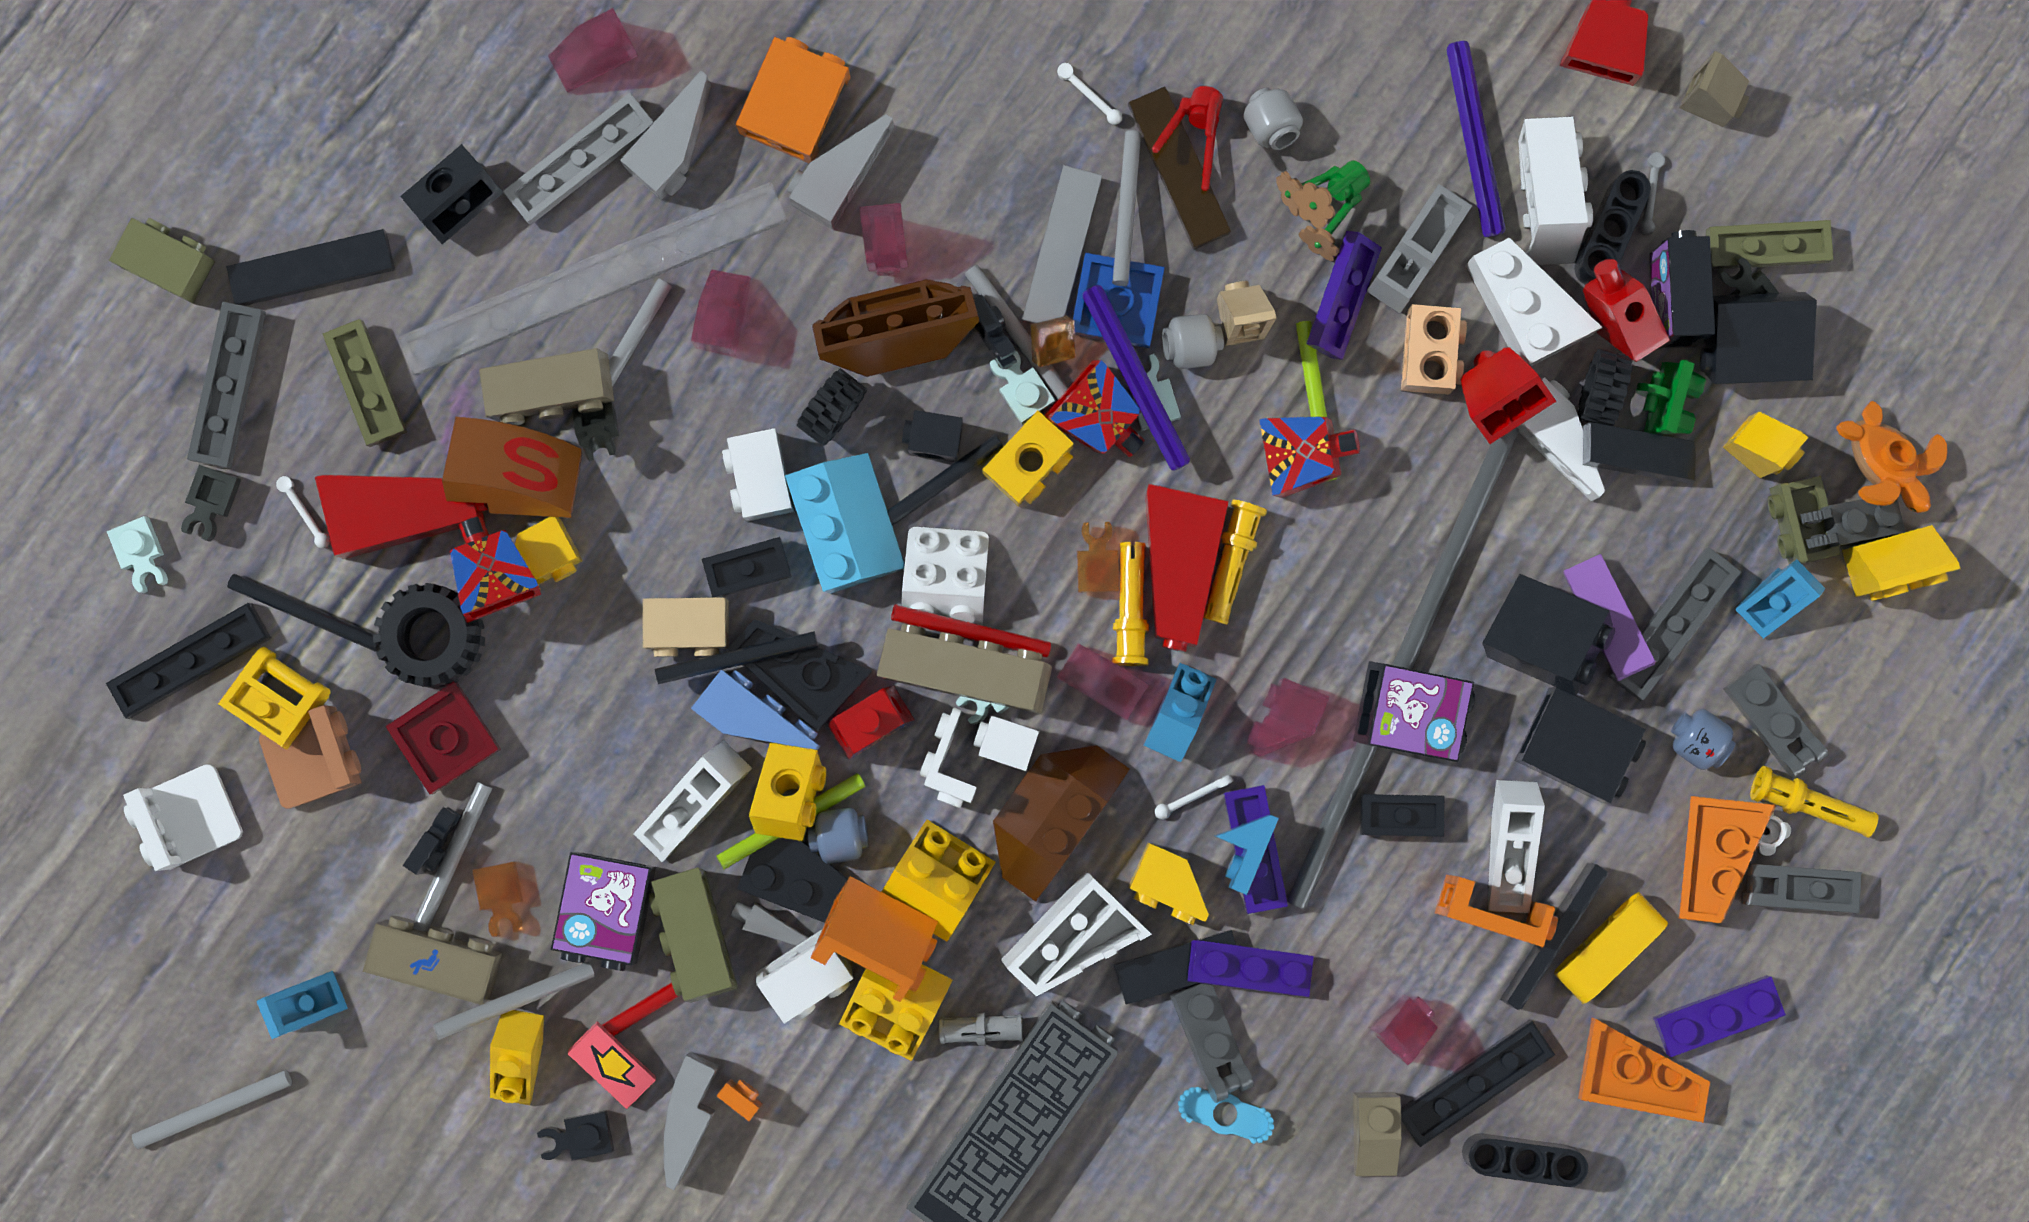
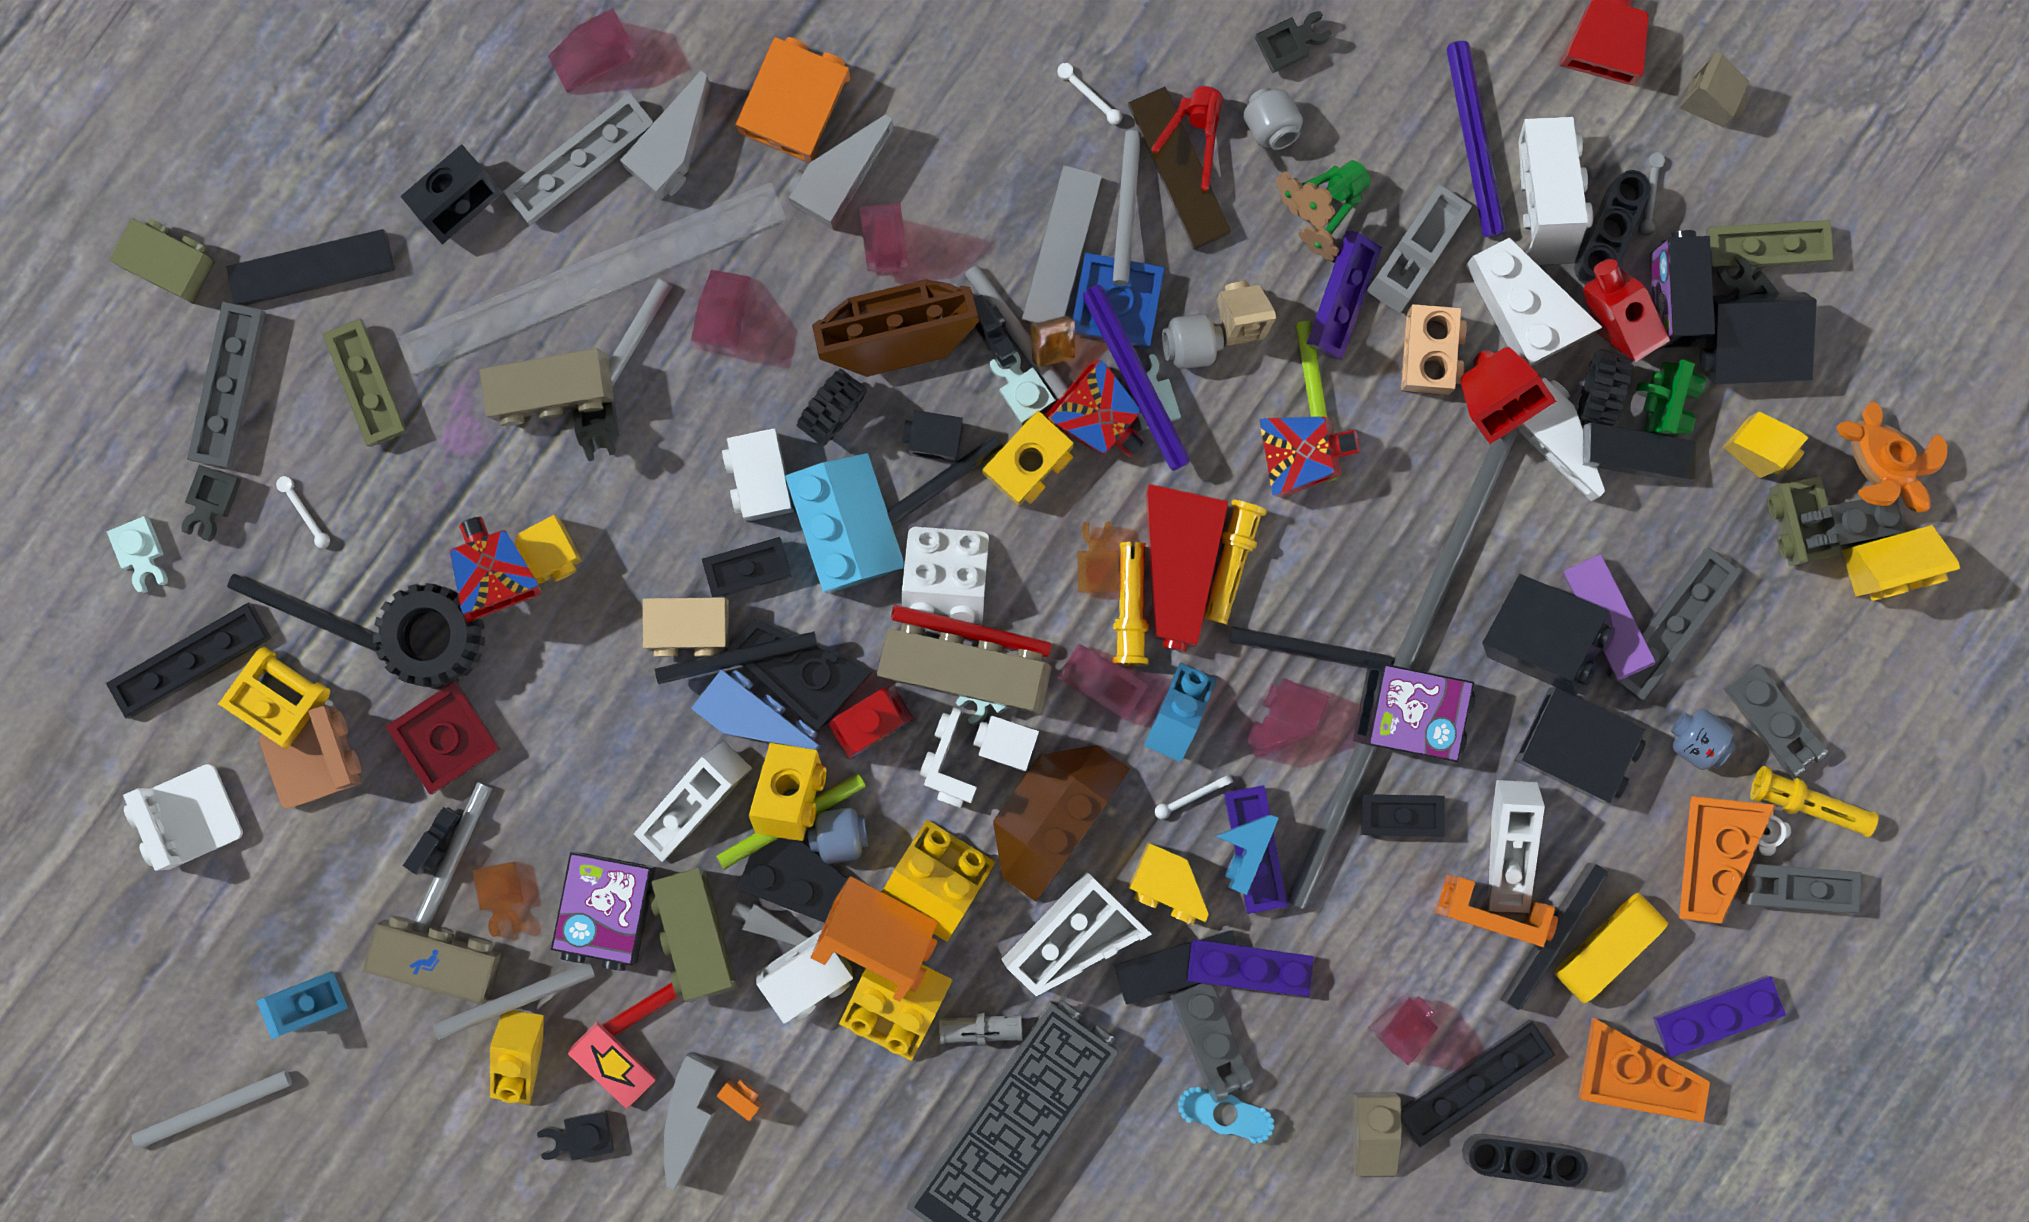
red slope [315,475,488,559] -> none
dark orange slope [442,417,583,518] -> none
dark azure slope [1735,559,1825,639] -> none
none -> black bar [1229,626,1392,668]
none -> pearl dark grey plate [1255,11,1332,74]

